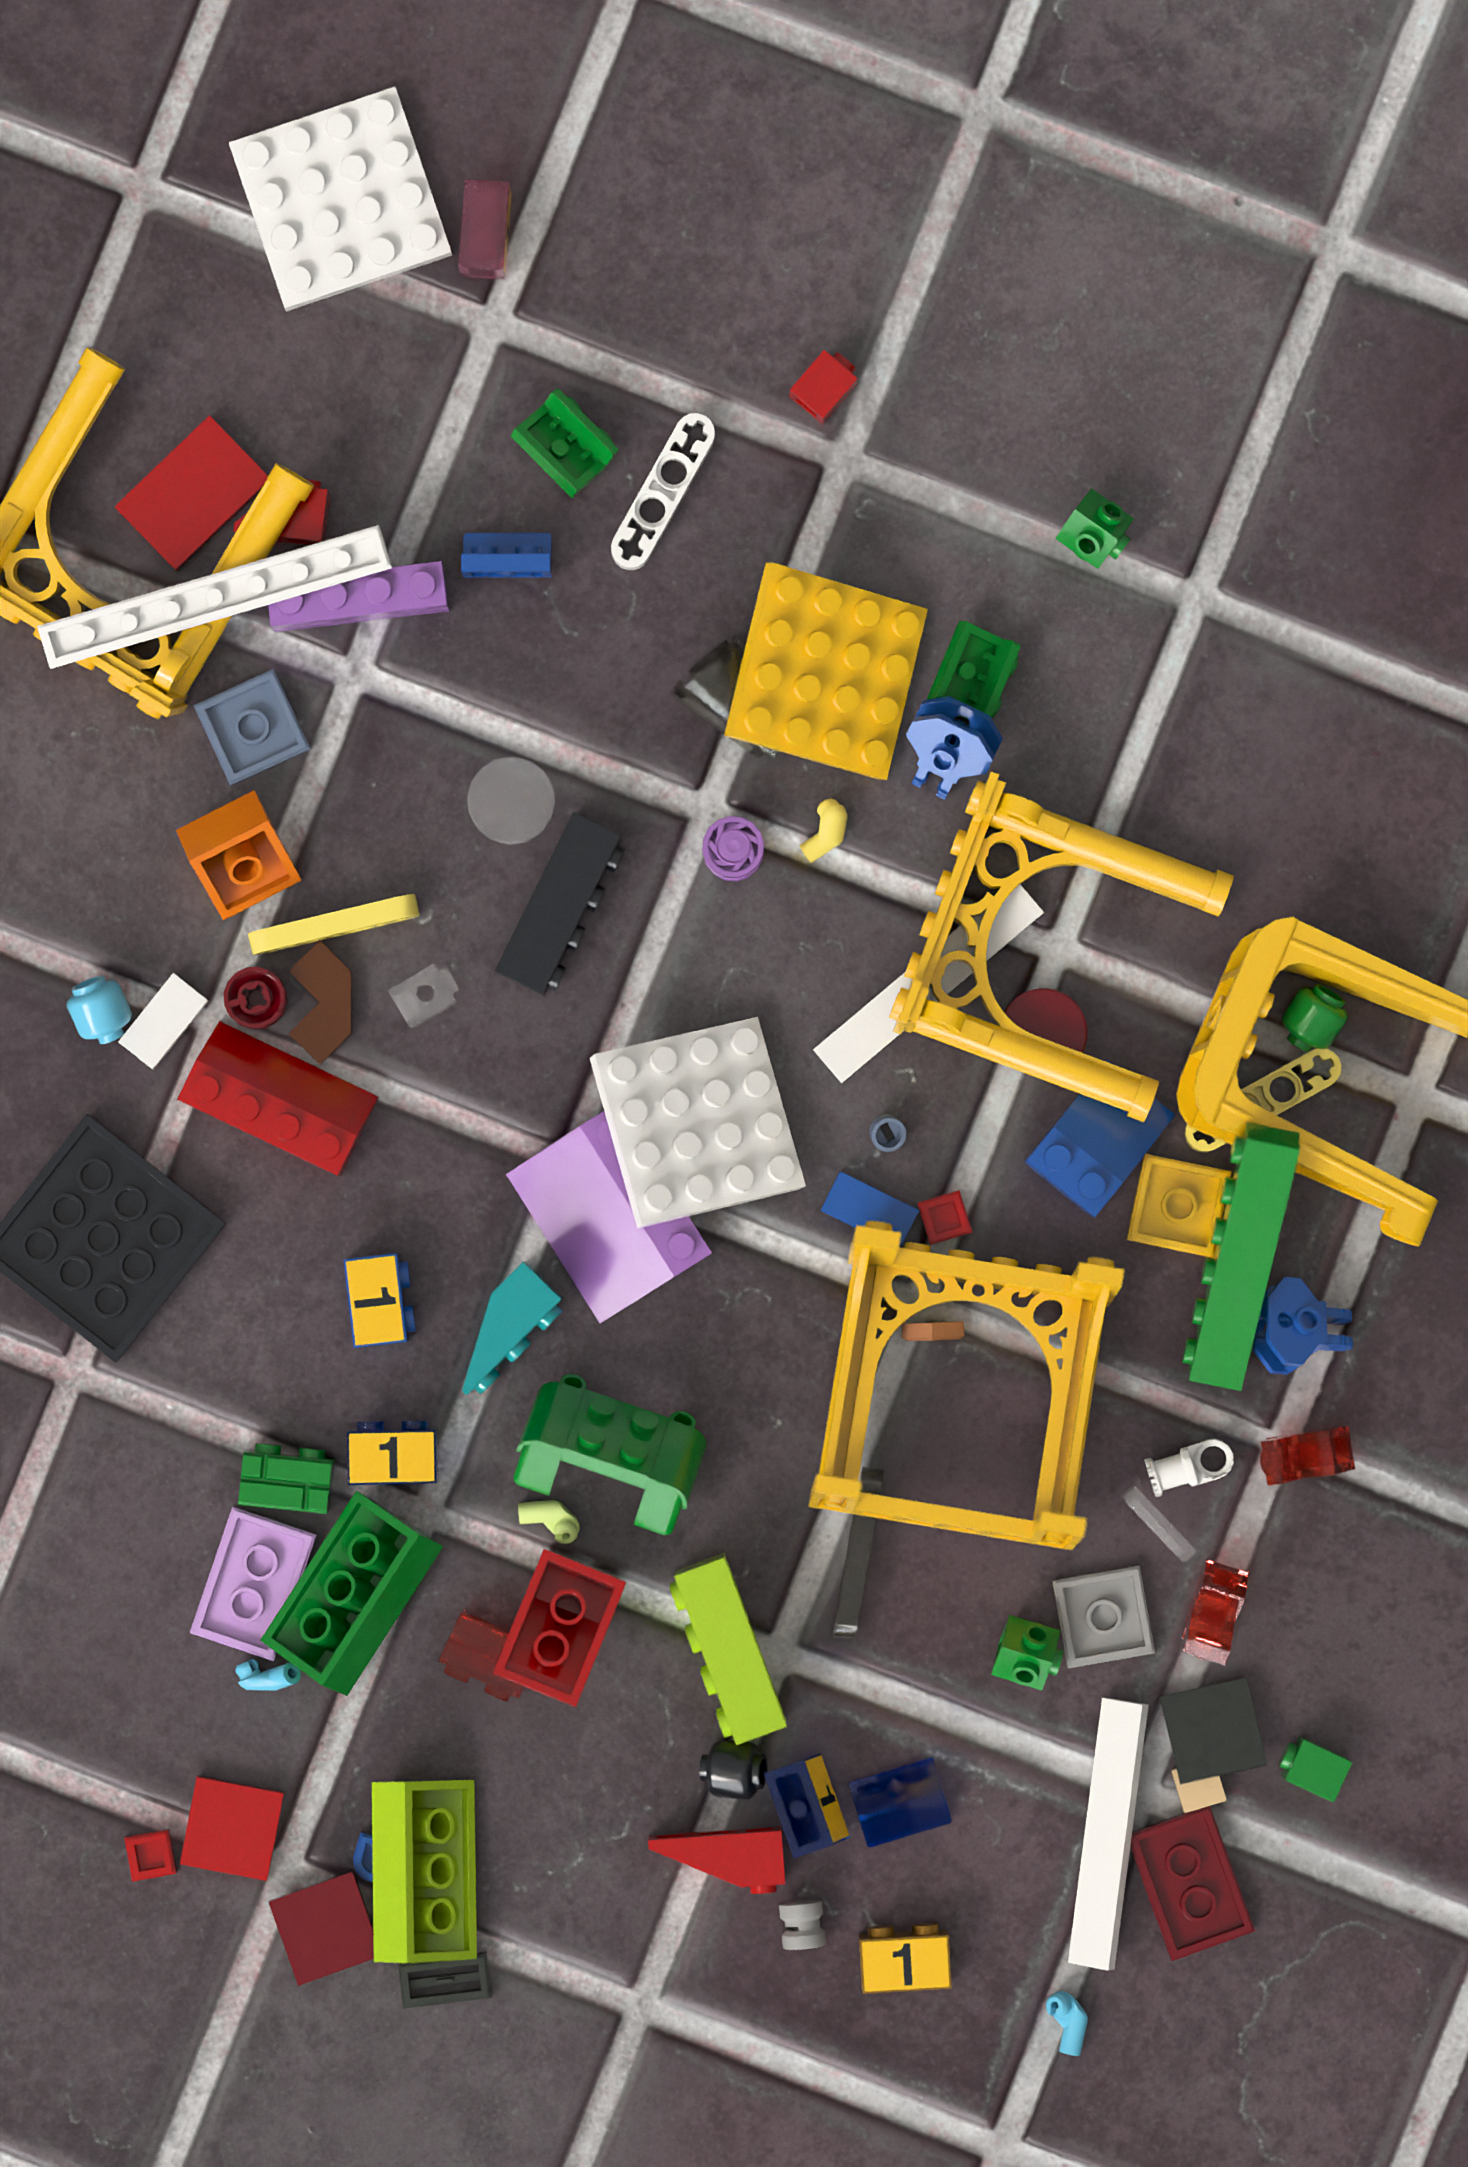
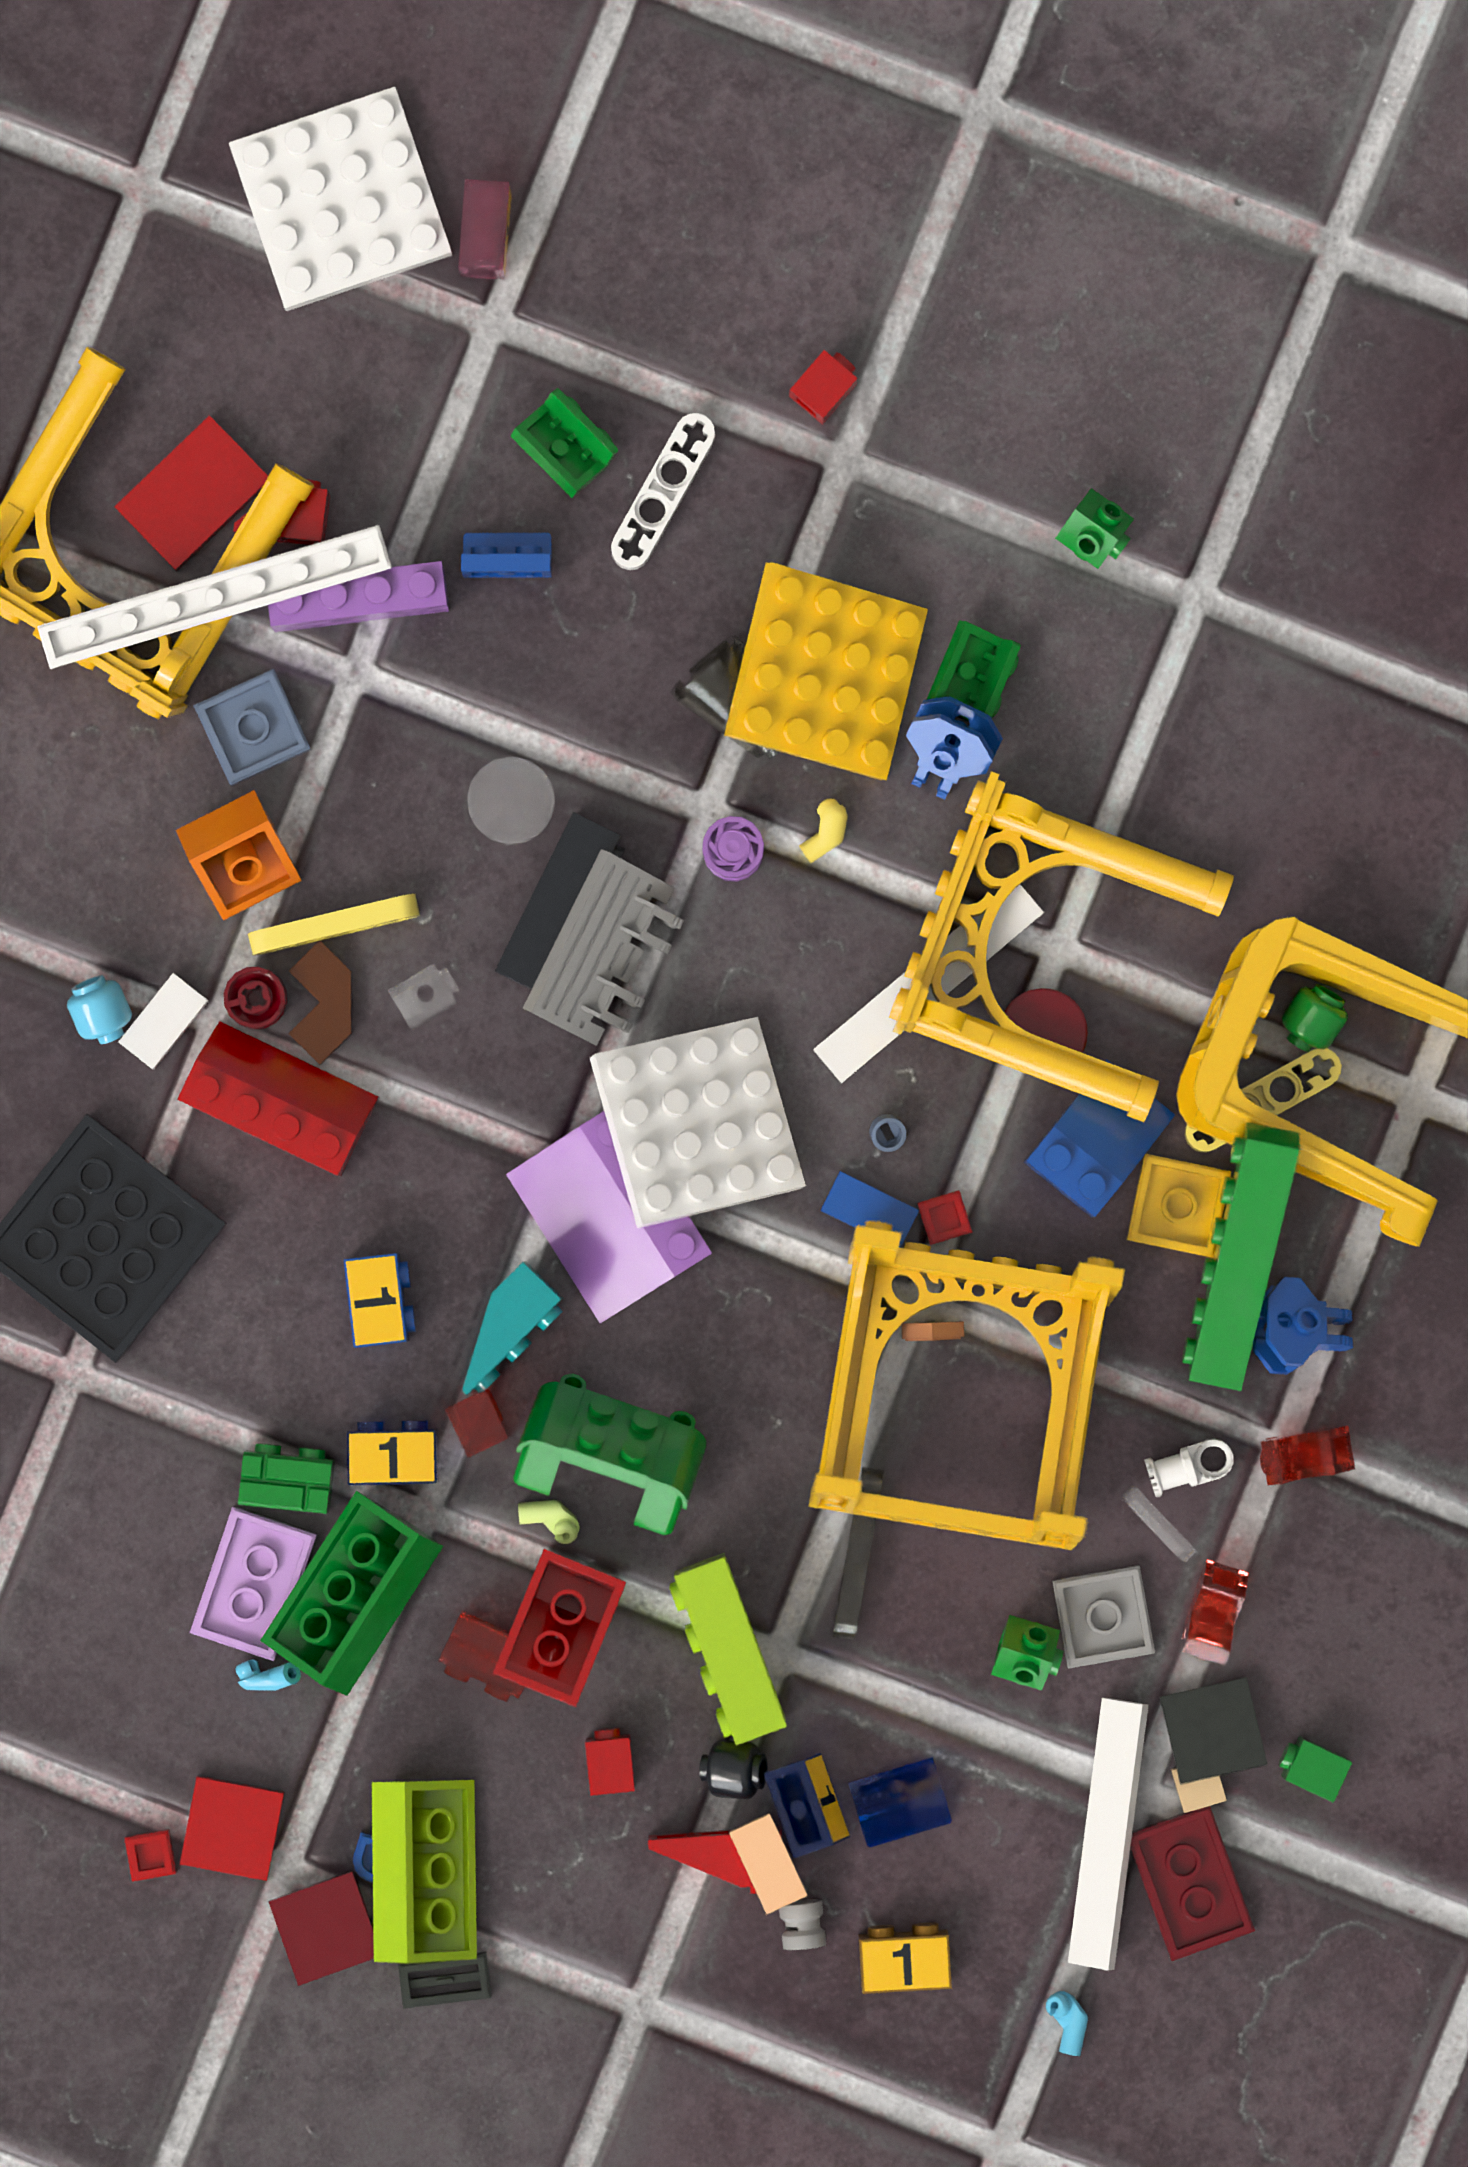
none -> clear red panel [445,1389,512,1458]
none -> light grey hinge [523,849,684,1046]
none -> red brick [585,1727,635,1796]
none -> light nougat tile [729,1813,807,1914]

